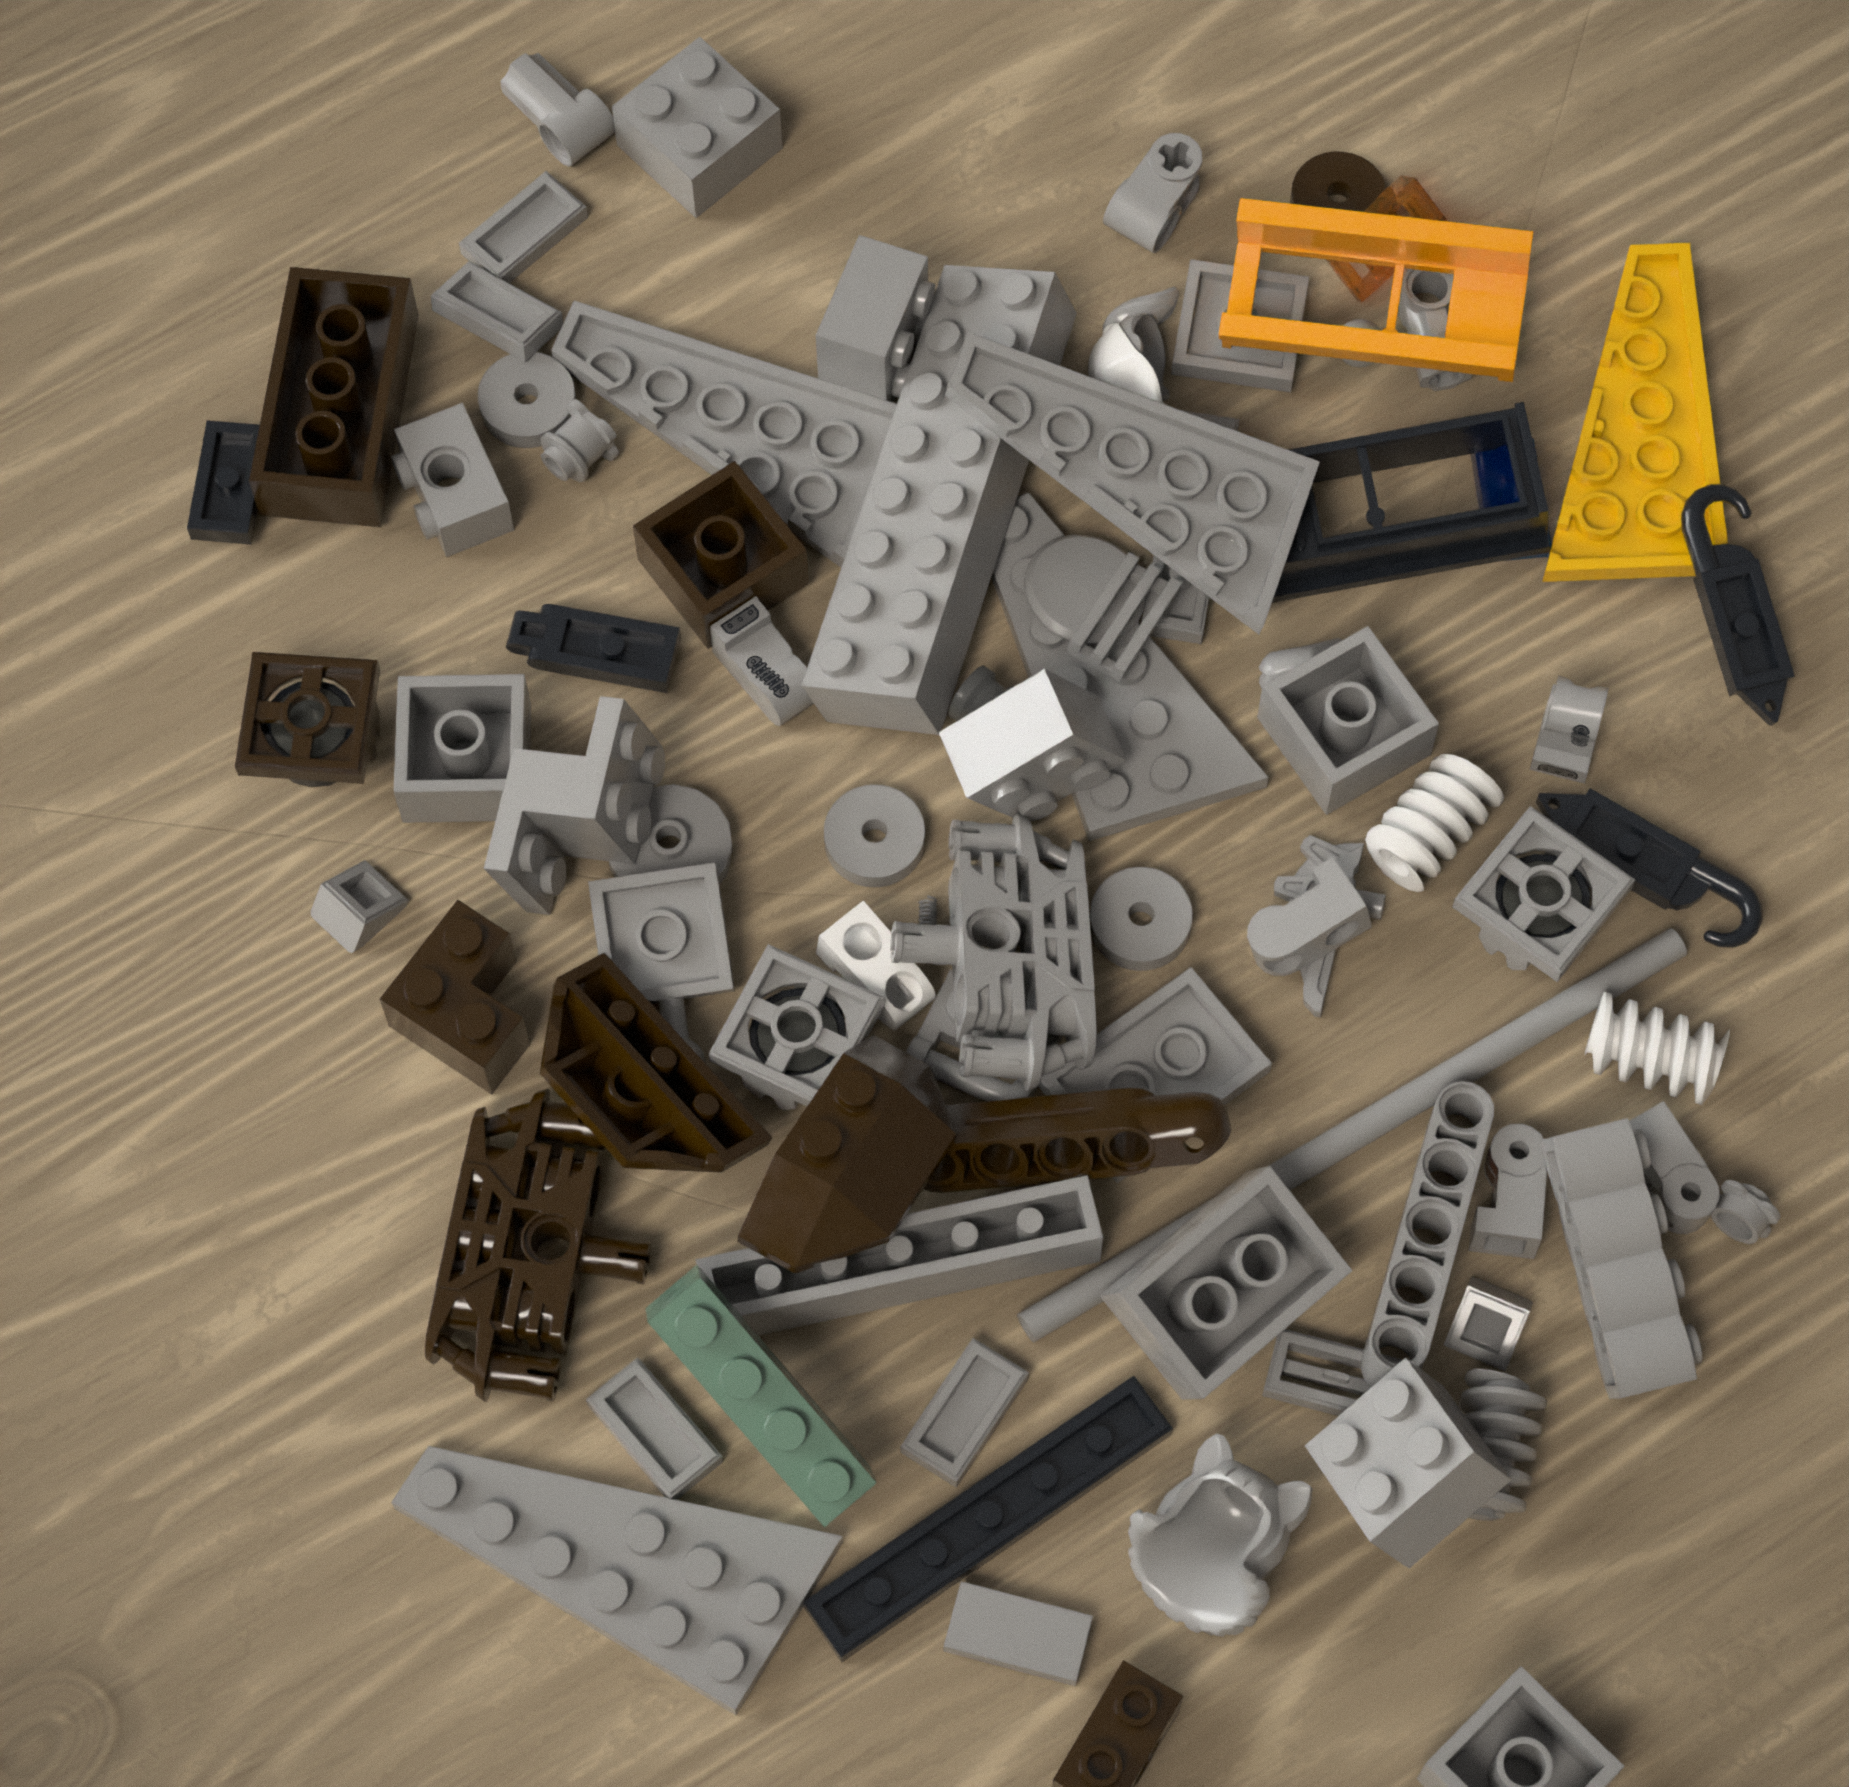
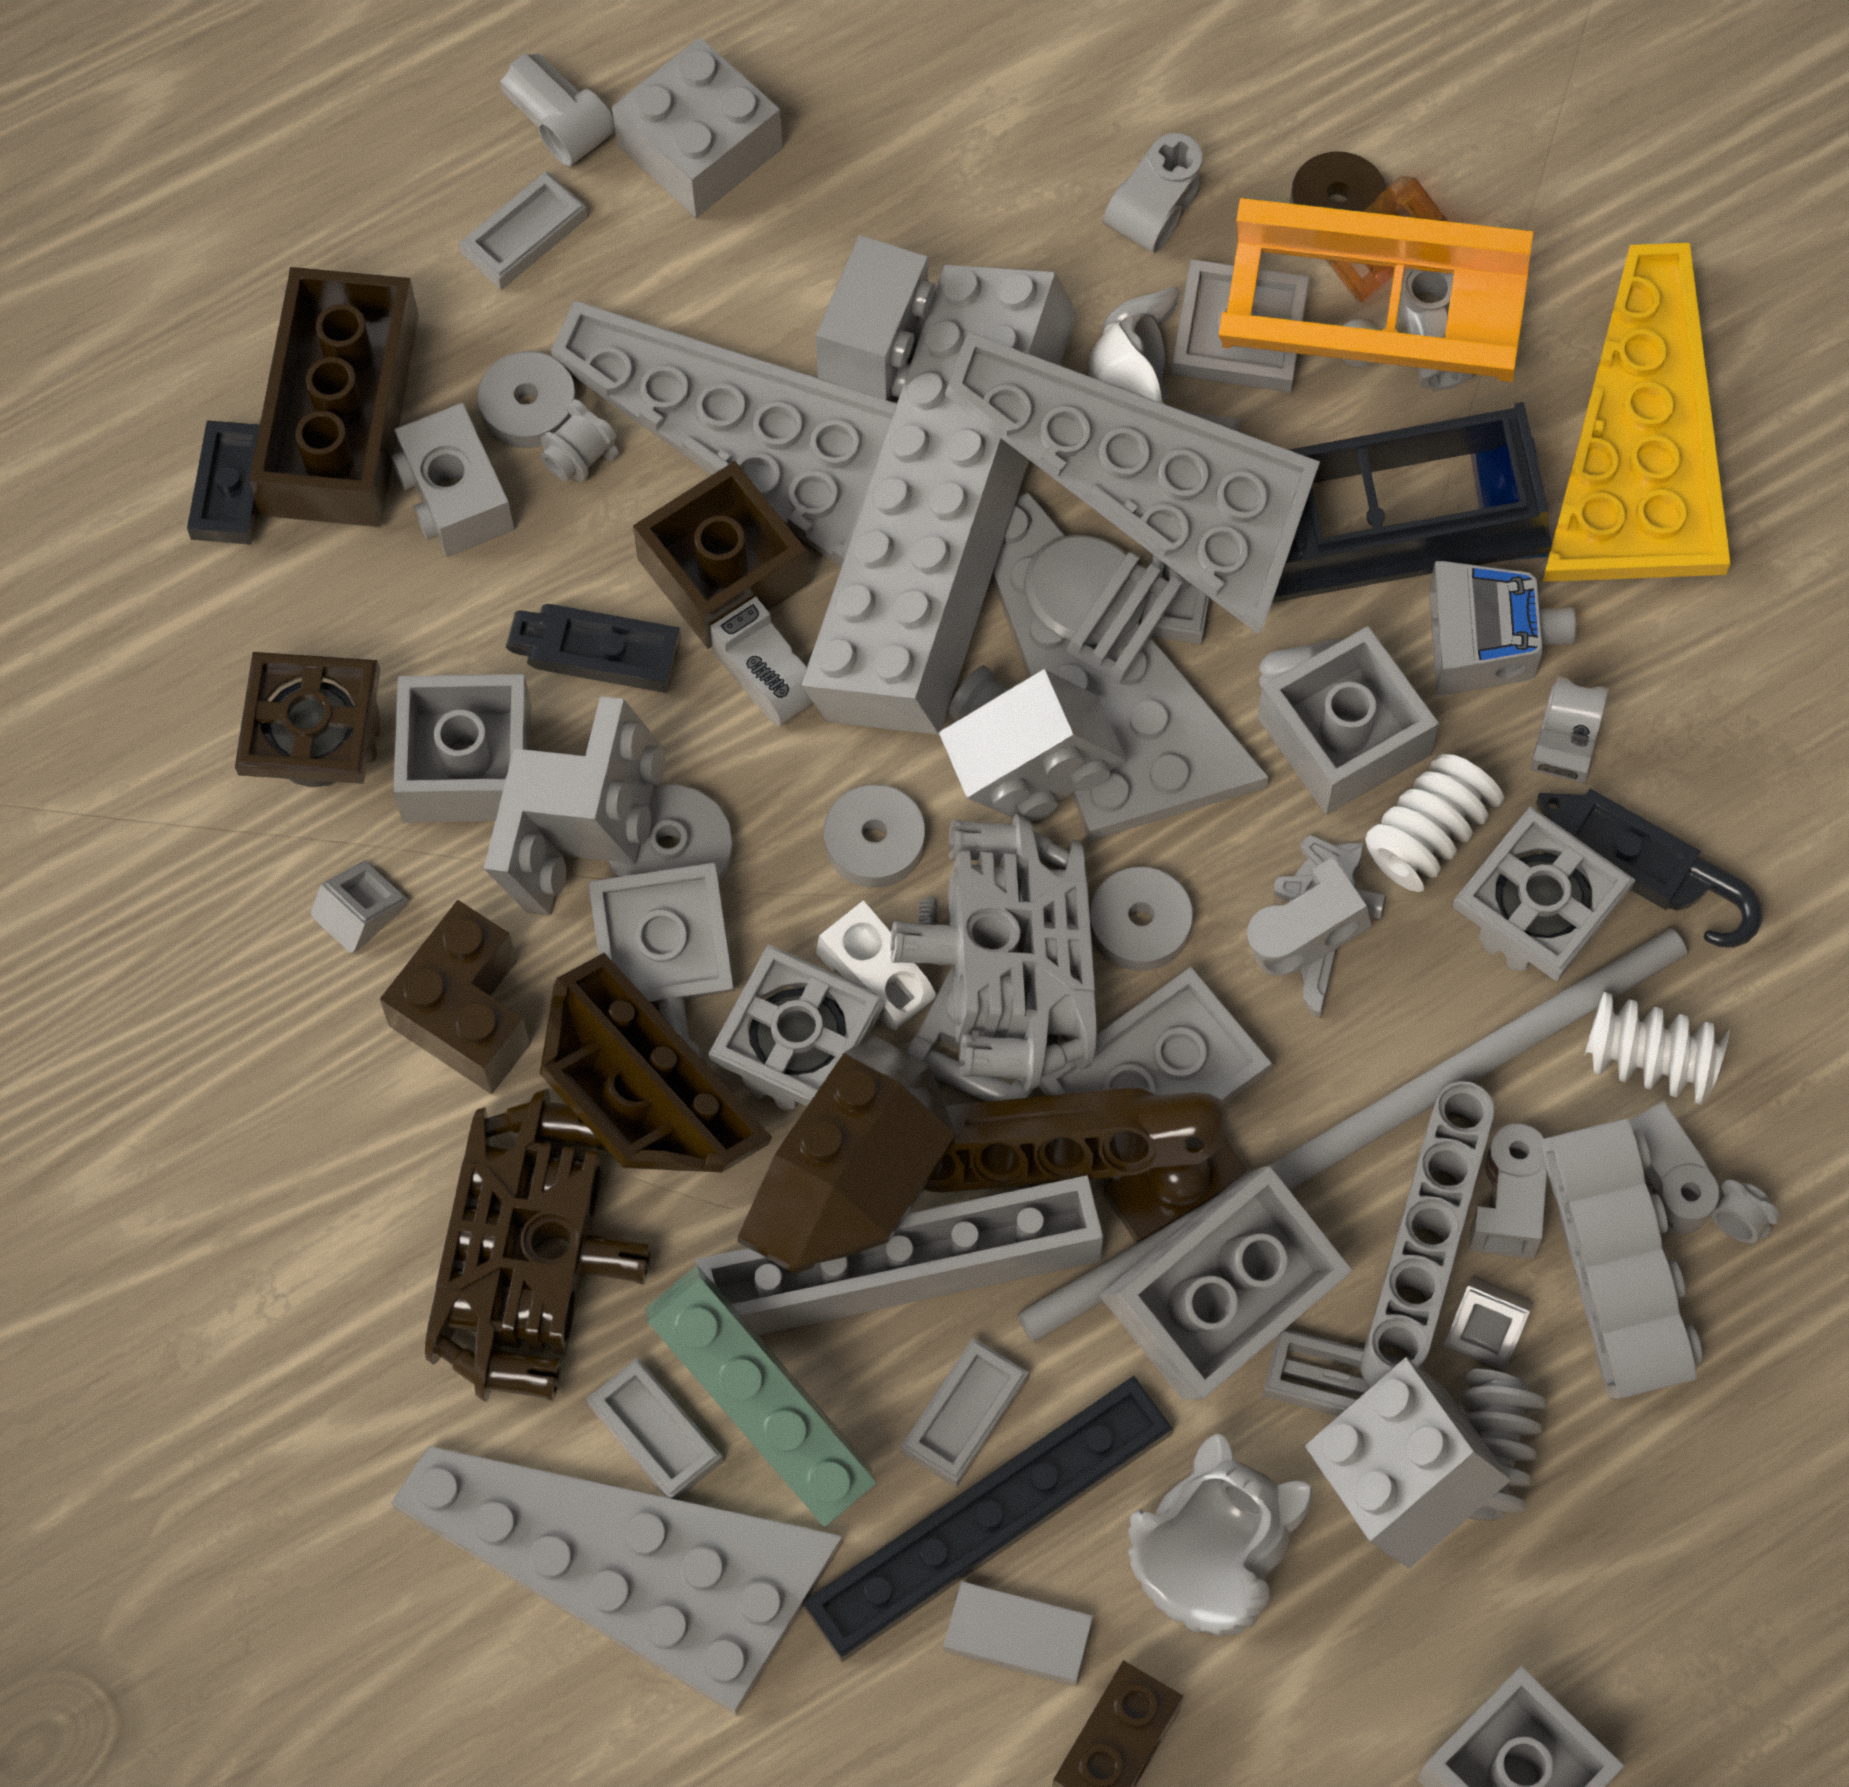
light grey tile [430,261,563,362] -> none
black plate [1681,484,1795,726] -> none
none -> dark brown tile [1103,1137,1248,1243]
none -> light grey torso [1429,561,1576,695]

